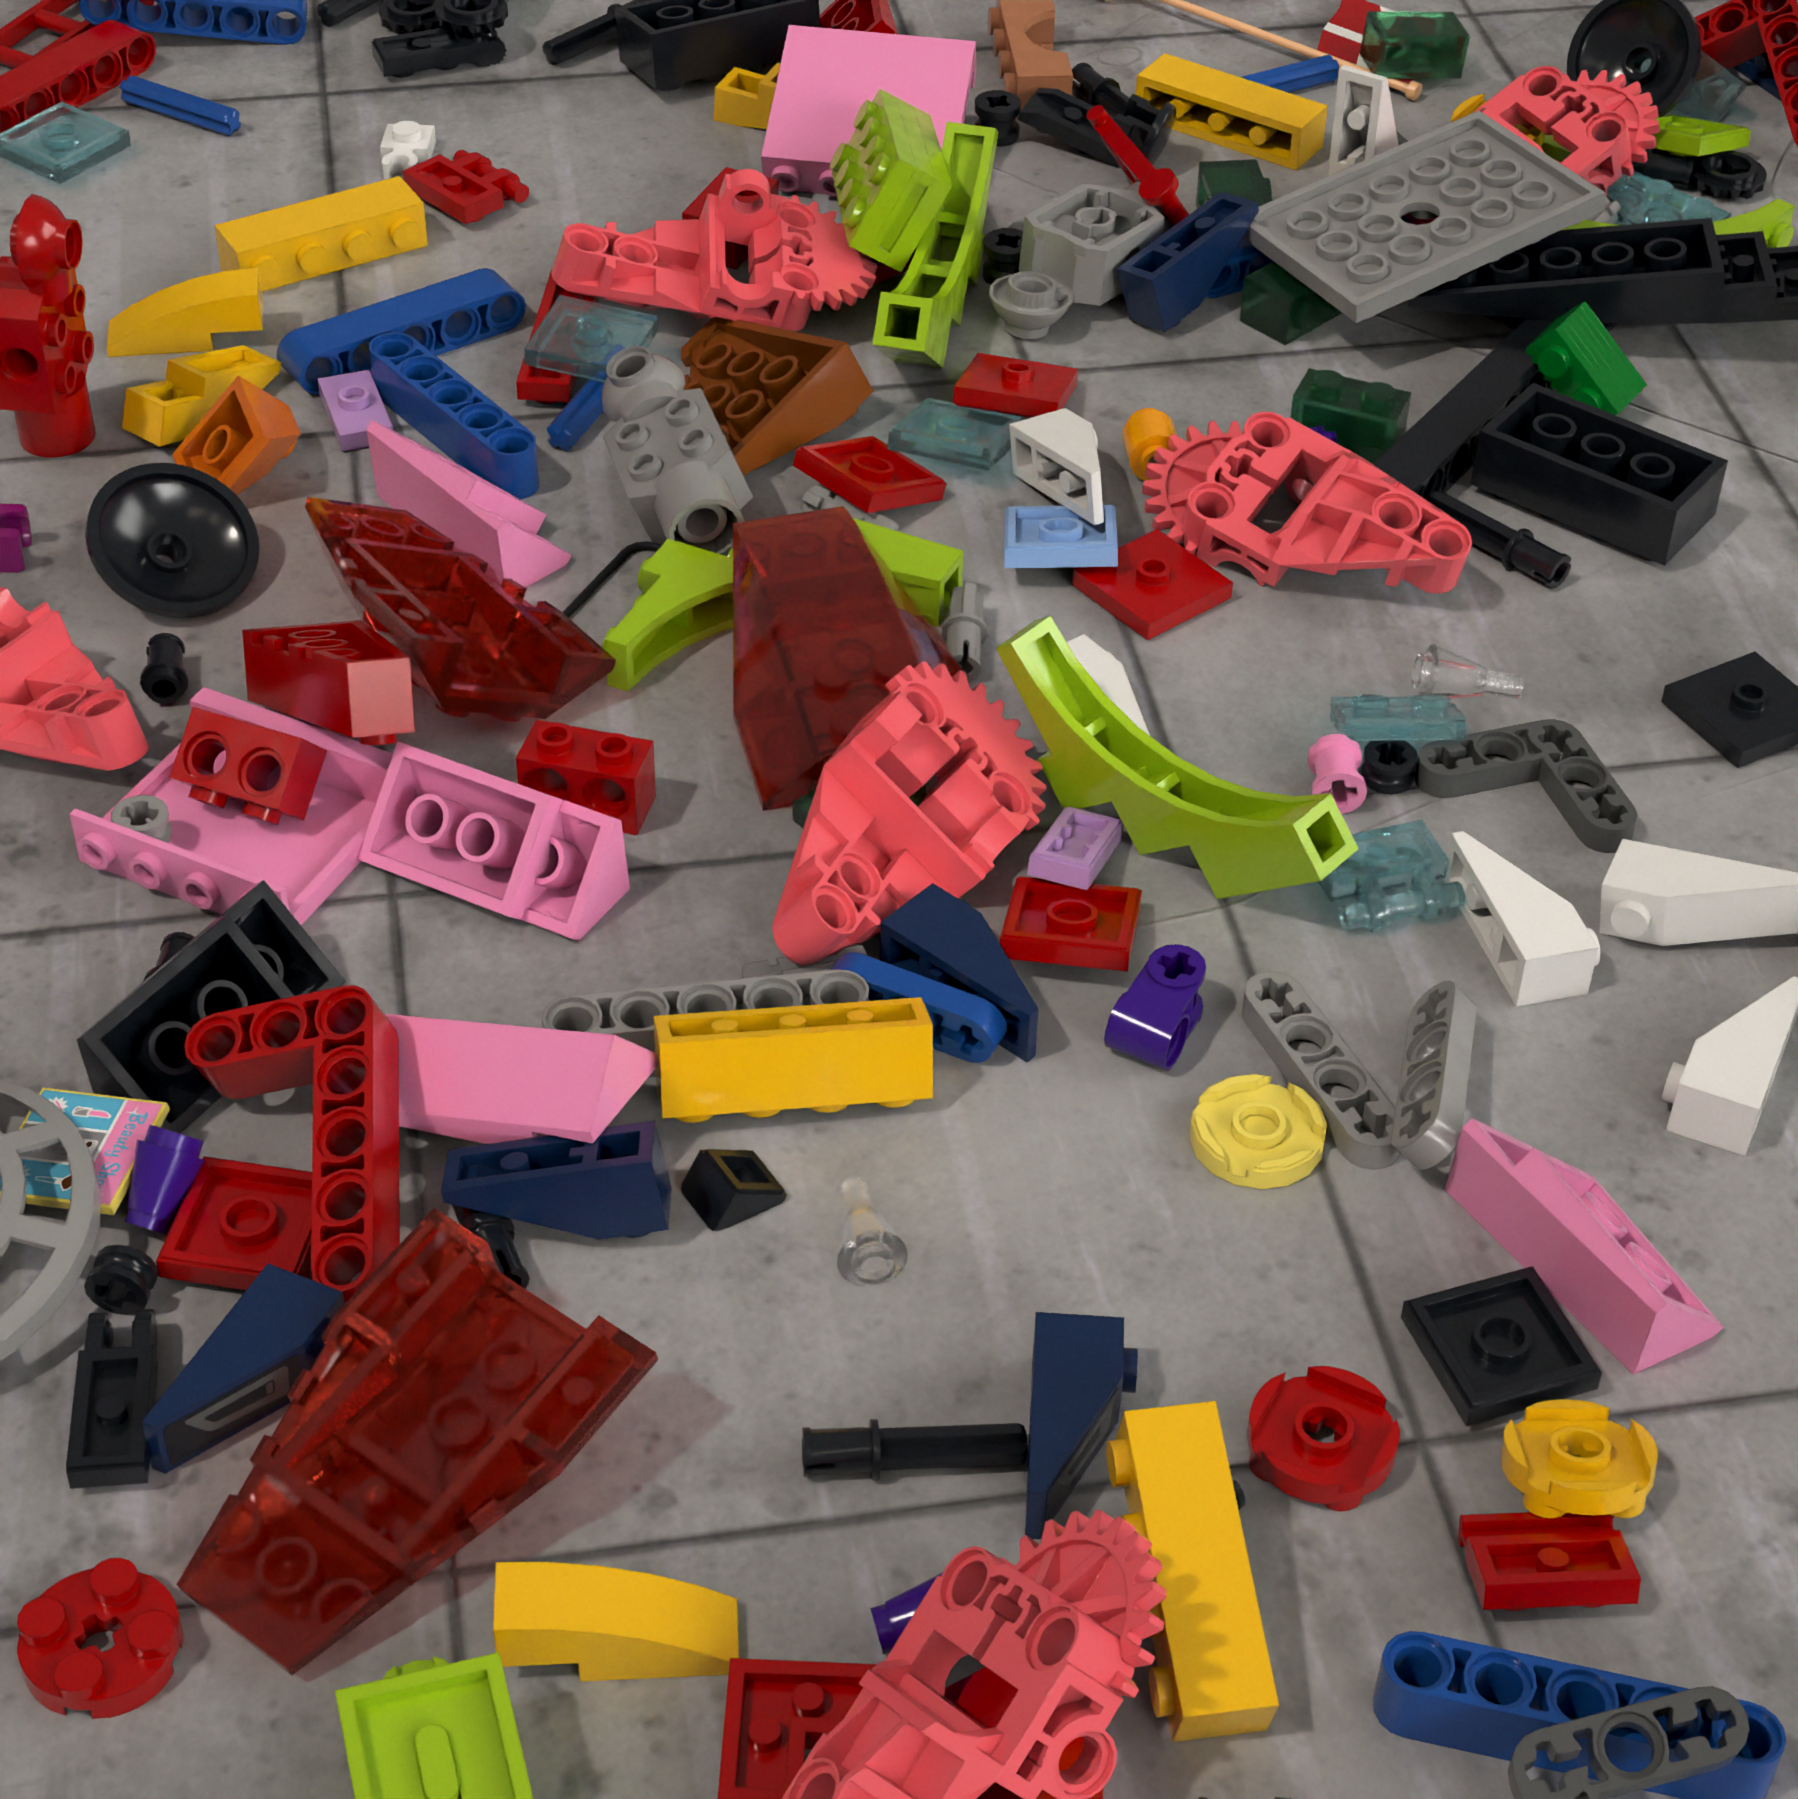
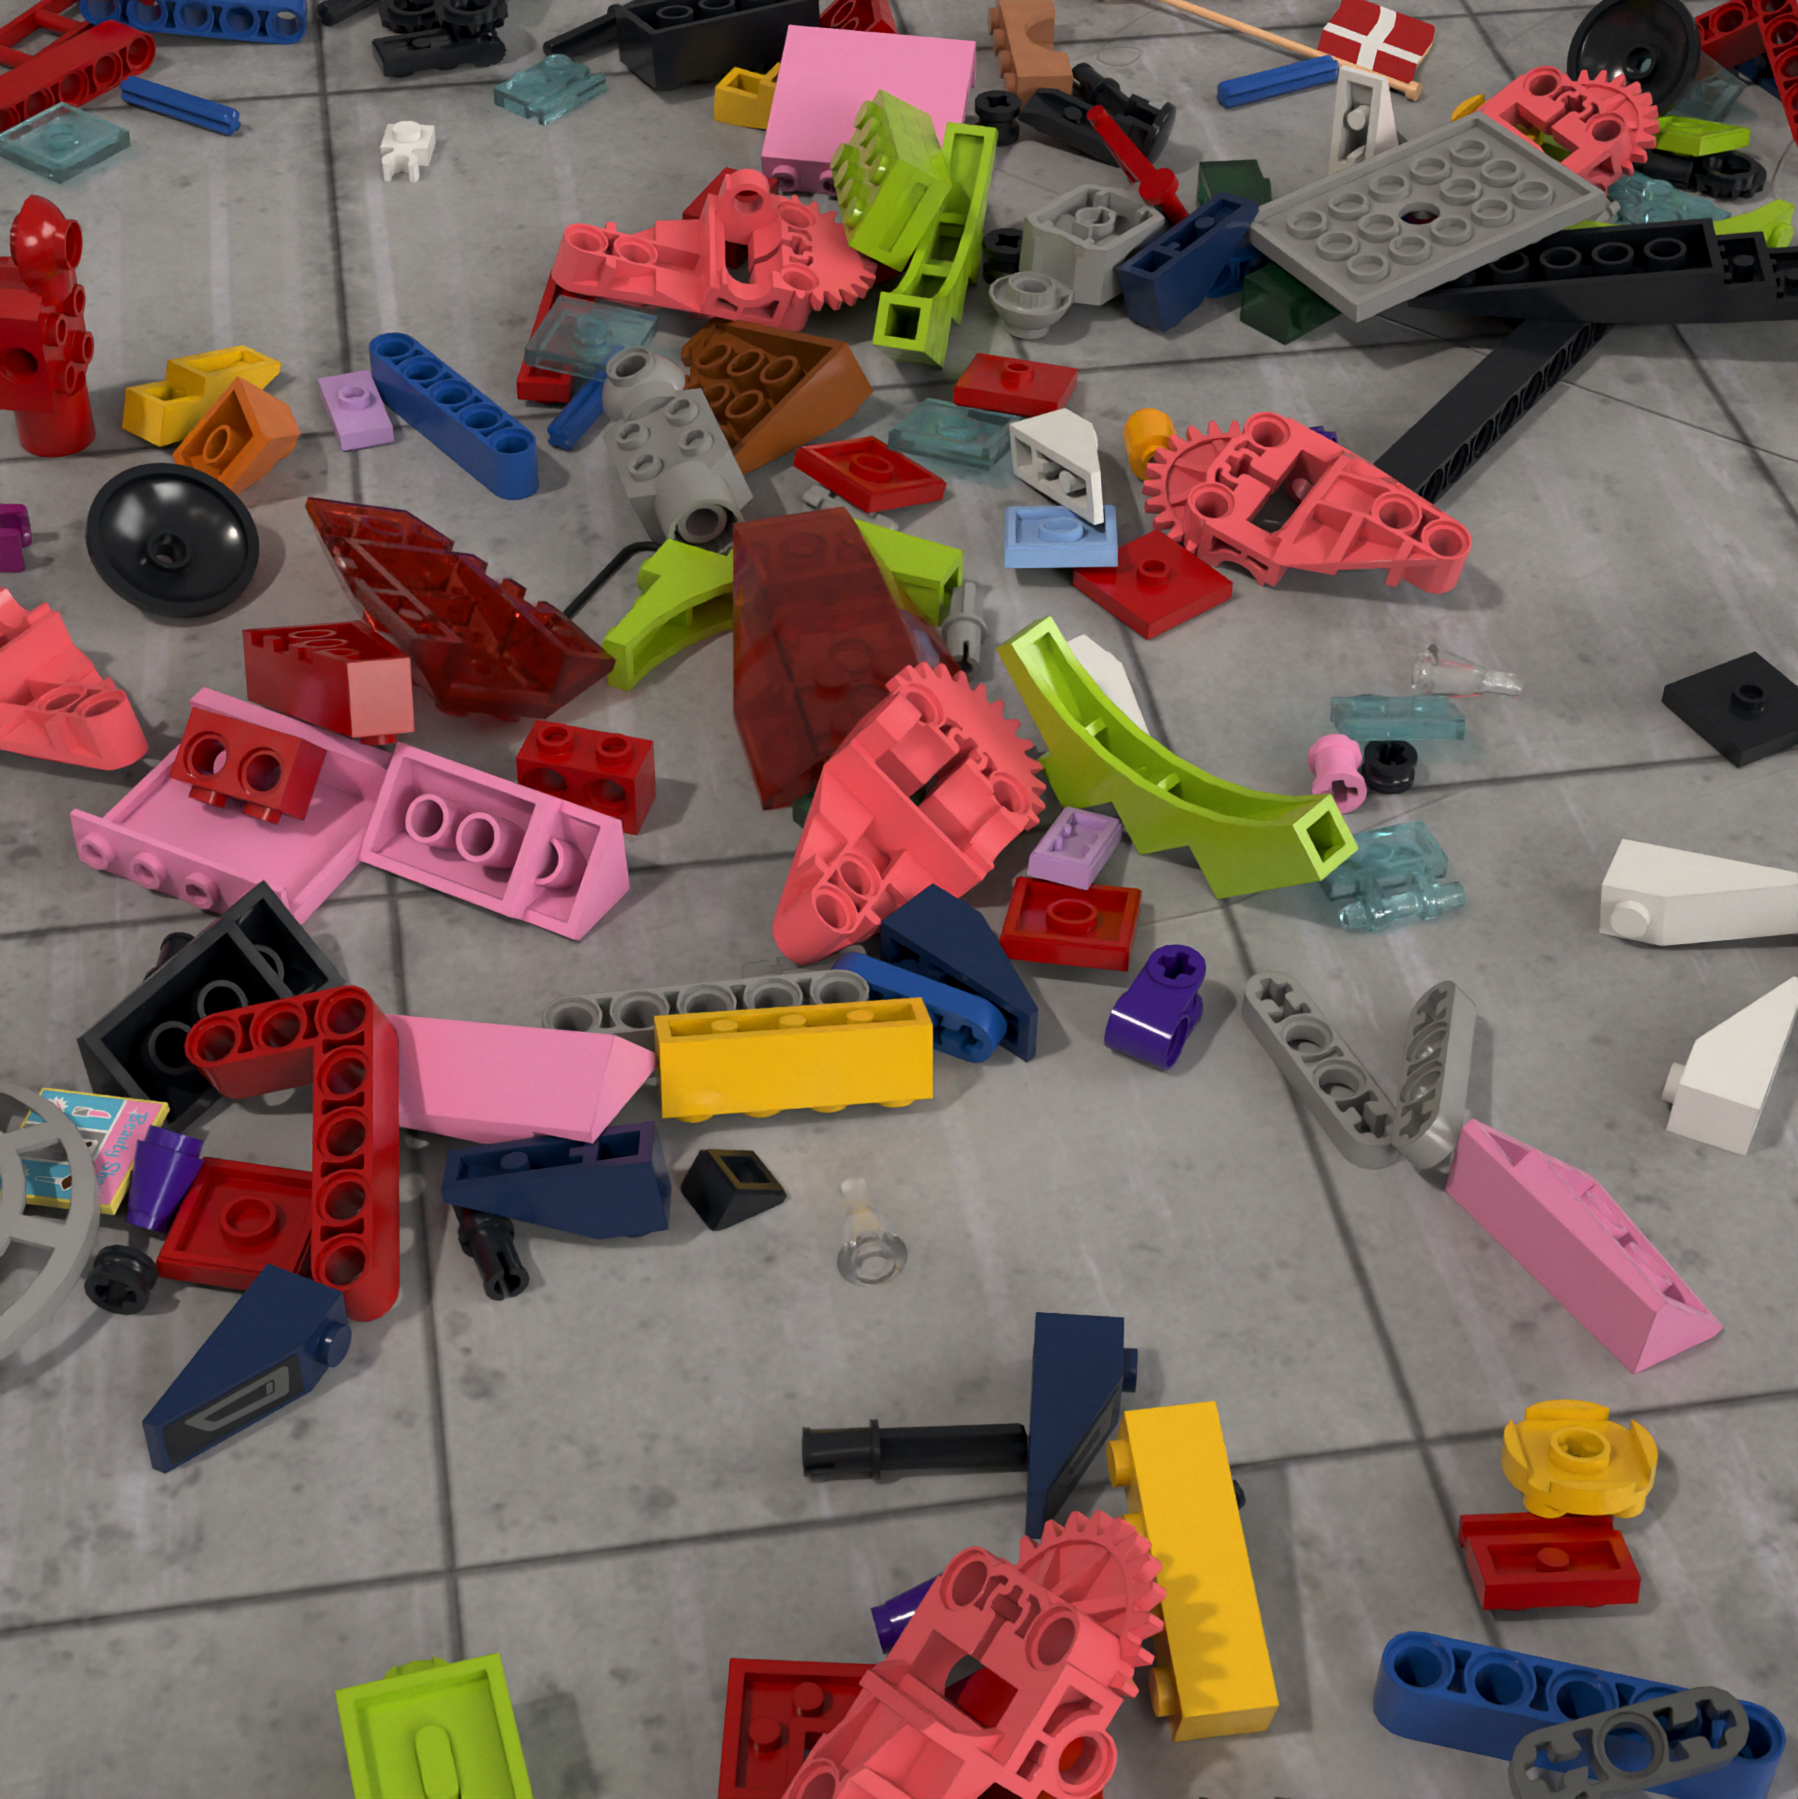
red plate [17,1558,183,1719] -> none
black hinge [66,1309,158,1489] -> none
yellow slope [107,267,263,357] -> none
light grey bush [111,795,172,843] -> none
black pin [140,633,188,704] -> none
clear red wedge [176,1208,659,1675] -> none
yellow brick [214,176,428,292] -> none
blue beam [277,268,526,395] -> none
bright pink slope [366,420,572,598] -> none
red plate [402,150,529,224] -> none
yellow slope [493,1562,739,1682] -> none
yellow brick [1135,53,1328,171] -> none
light yellow tile [1189,1074,1327,1189] -> none
red plate [1246,1366,1400,1512] -> none
clear green brick [1290,368,1412,464] -> none
clear green brick [1359,11,1470,79] -> none
black plate [1401,1266,1602,1427] -> none
dark grey beam [1414,719,1637,853] -> none
black axle [1427,491,1571,589] -> none
white slope [1443,831,1600,1007] -> none
black brick [1471,383,1728,566] -> none
green brick [1526,301,1647,415] -> none
none -> clear light blue plate [493,54,606,126]

